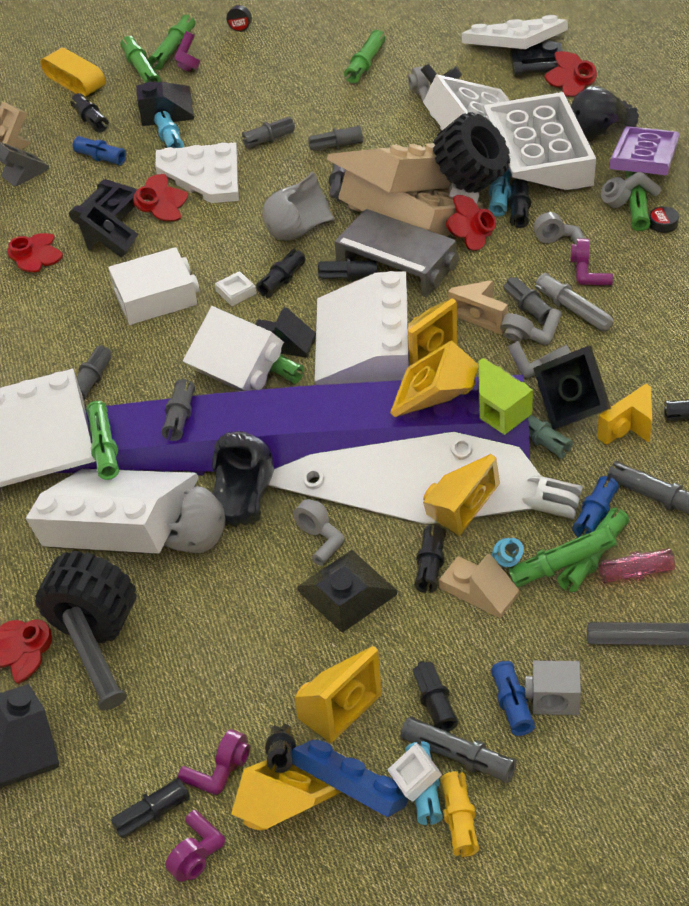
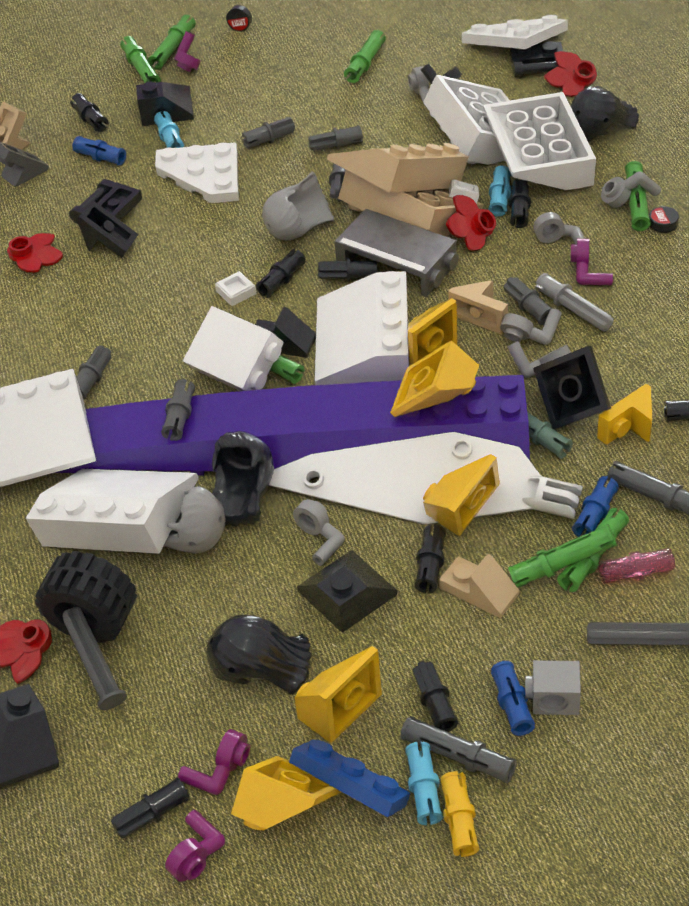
yellow beam [40,47,106,97] -> none
bright green pin [86,401,119,480] -> none
white brick [108,247,200,325] -> none
red plate [133,174,188,222] -> none
black axle [265,723,296,773] -> none
white tile [387,743,442,802] -> none
black tyre [433,112,511,193] -> none
lime slope [478,358,533,435] -> none
medium azure pin [491,538,524,567] -> none
medium lavender tile [609,126,680,175] -> none
none -> black piece [206,615,312,695]

